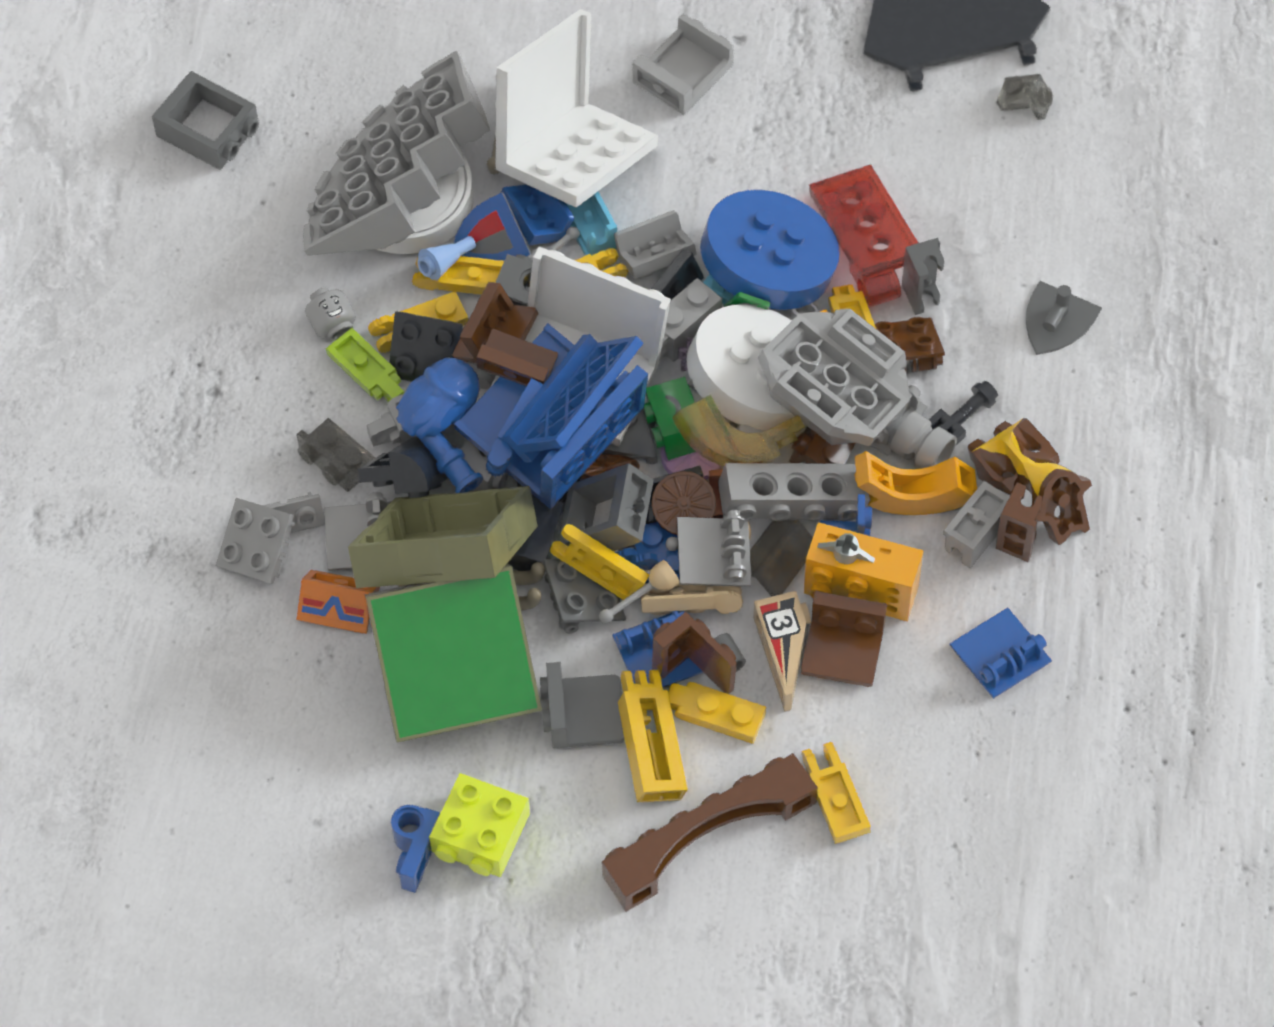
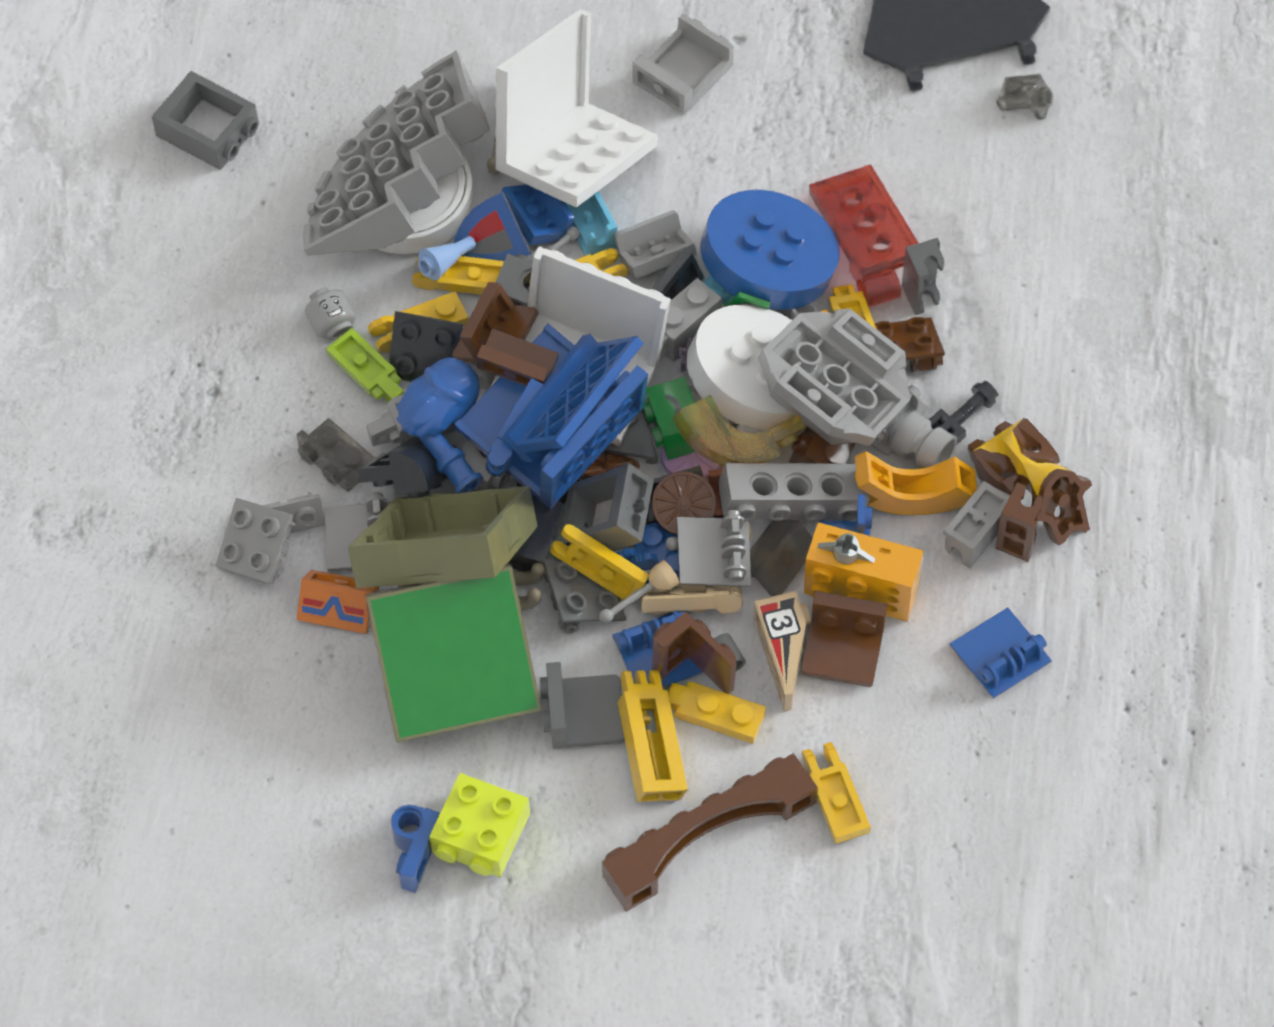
dark grey shield [1026,281,1102,355] -> none

